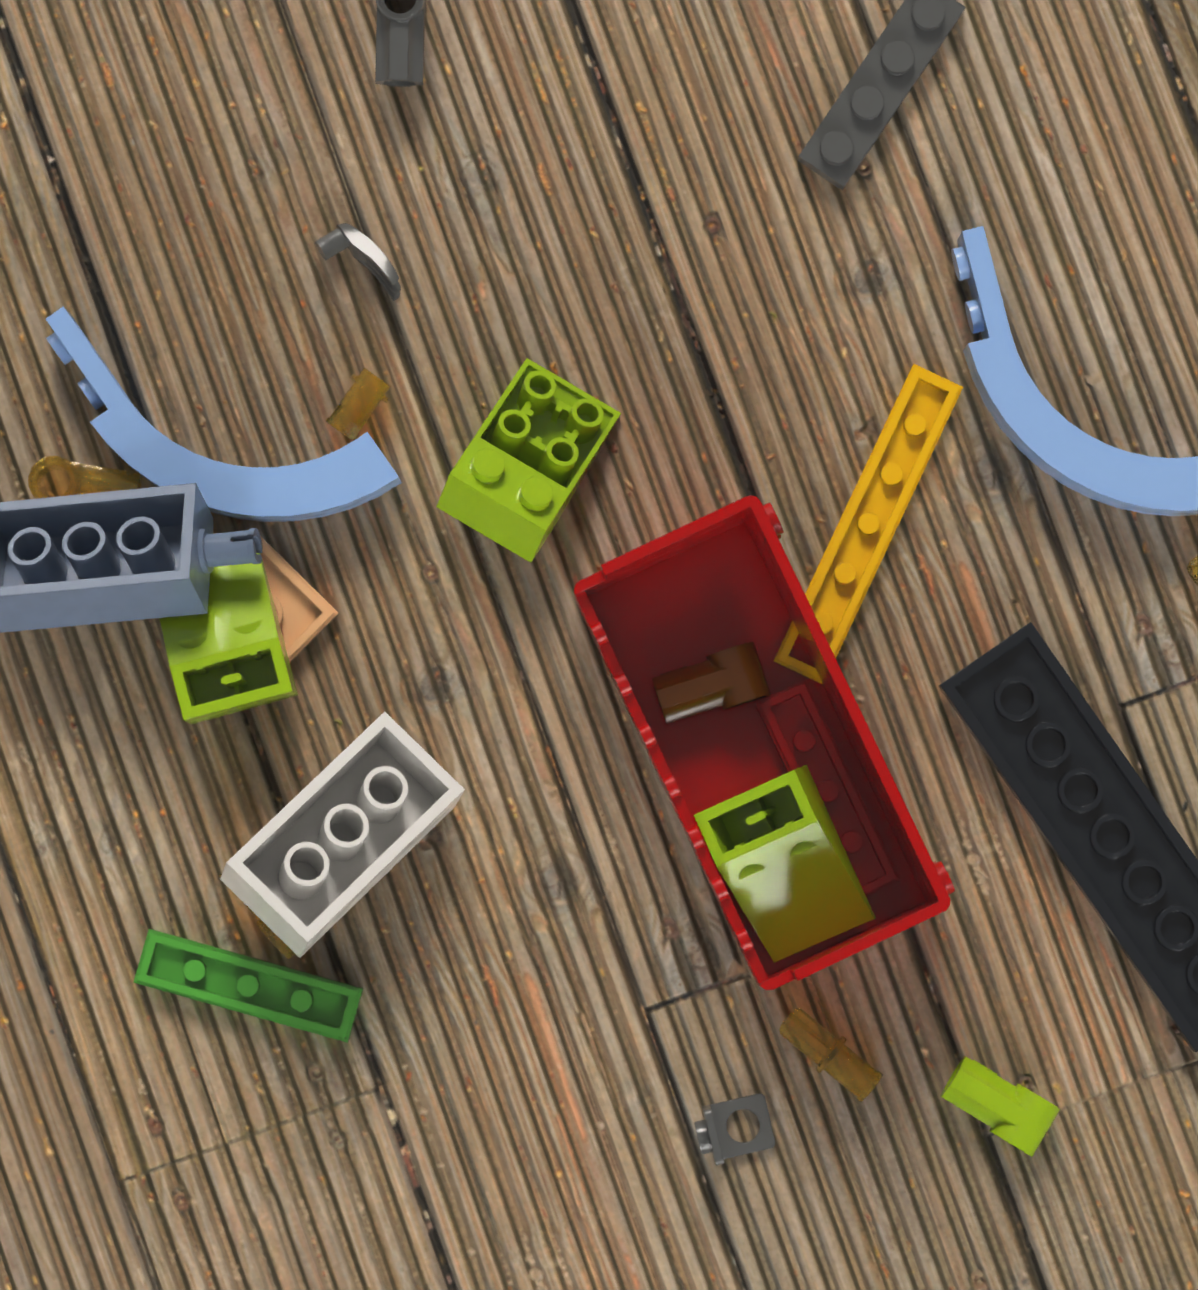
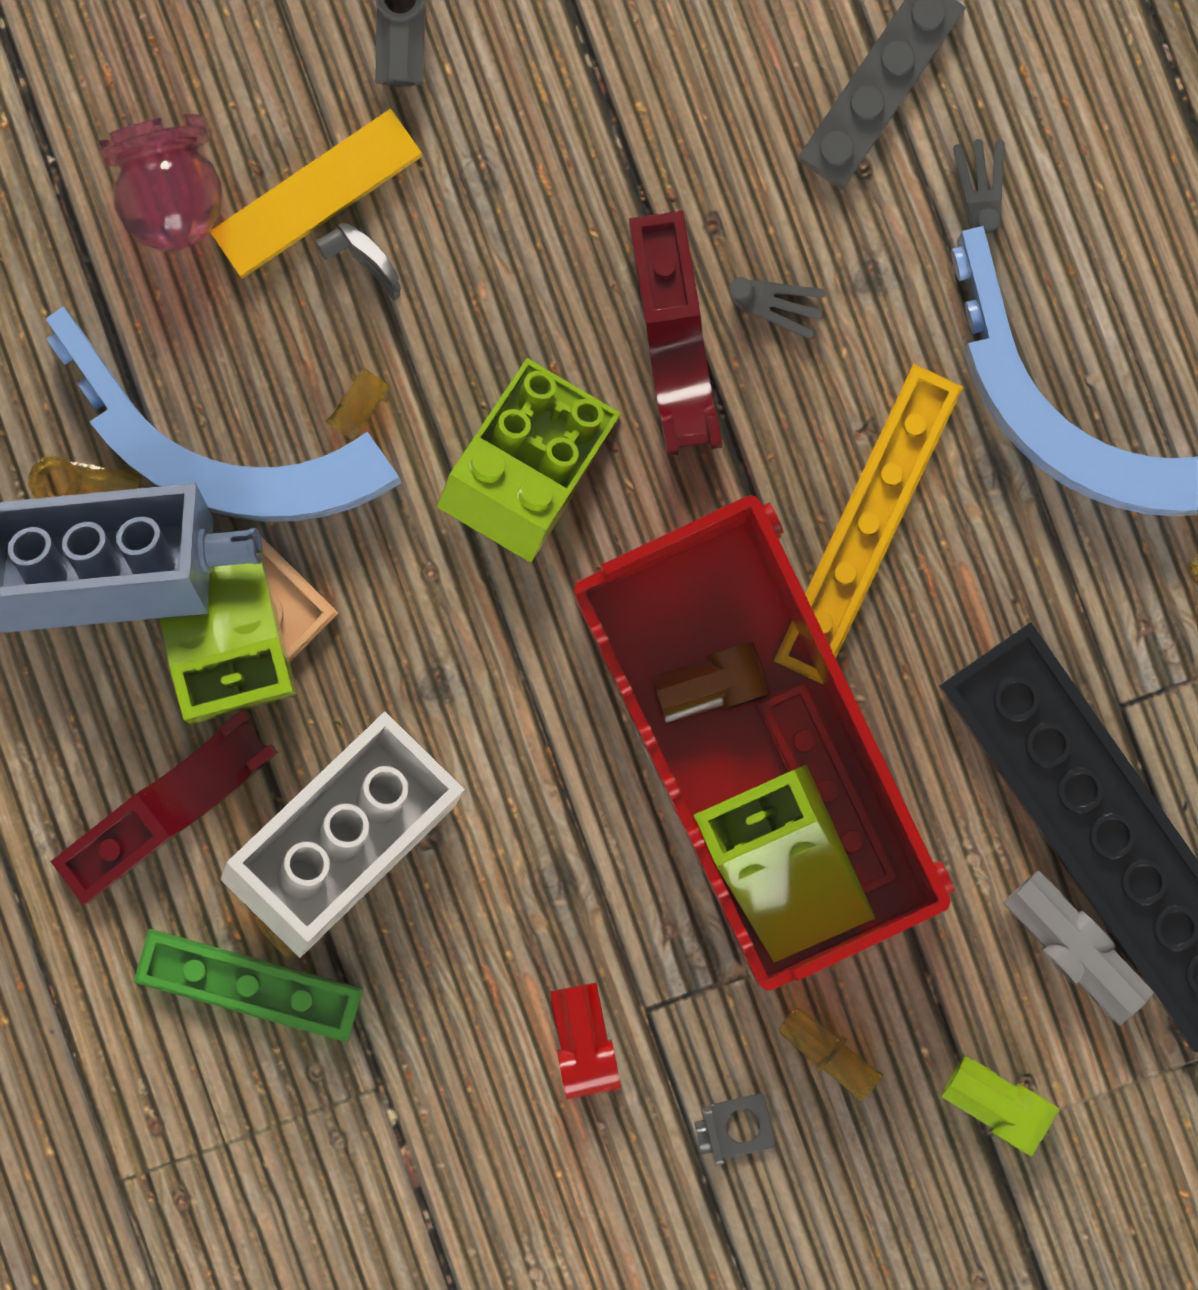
none -> dark red piece [50,709,278,906]
none -> clear pink tile [98,114,222,252]
none -> yellow tile [209,108,423,279]
none -> red piece [550,982,621,1099]
none -> dark red piece [629,210,722,456]
none -> dark grey piece [730,277,826,338]
none -> dark grey piece [953,139,1005,234]
none -> light grey piece [1003,870,1154,1025]

